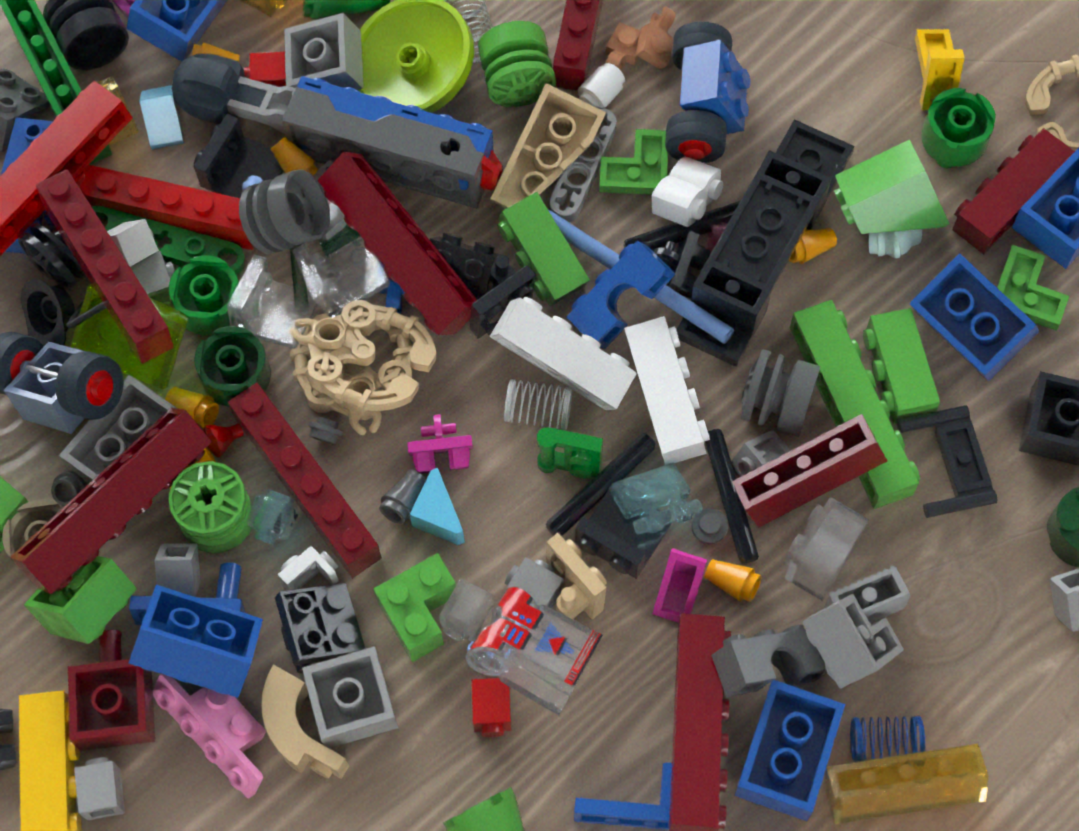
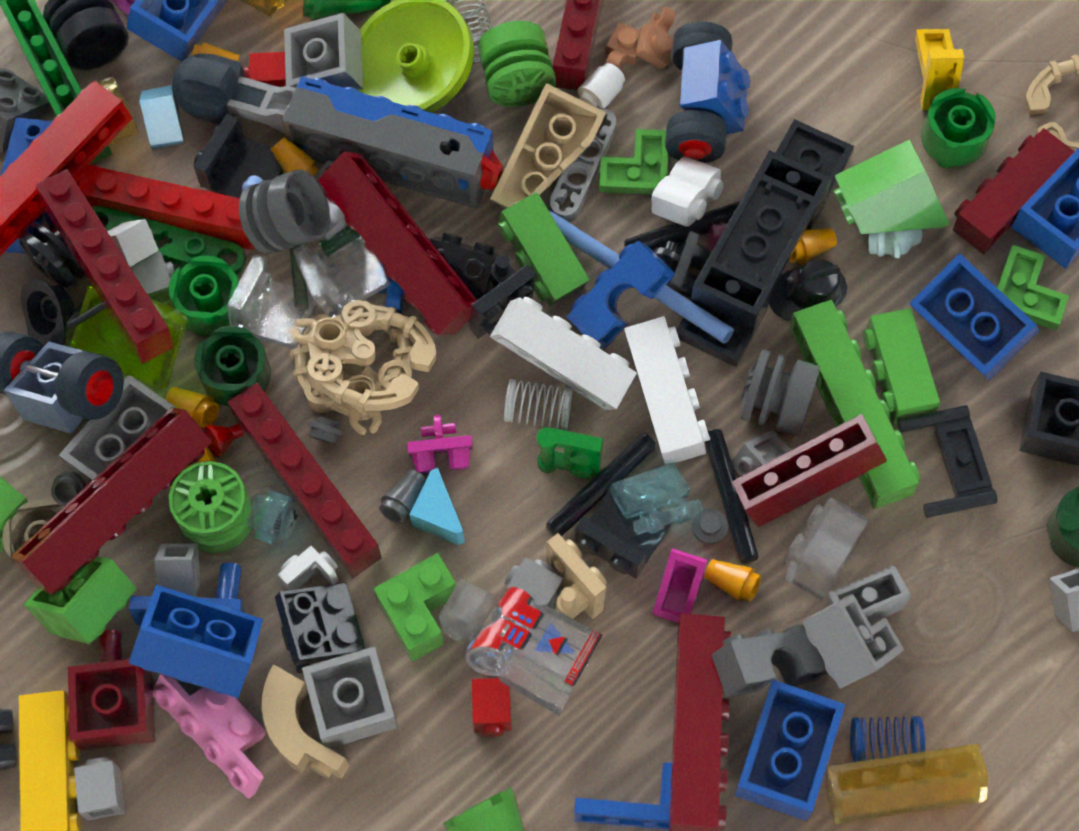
none -> black piece [769,258,847,321]

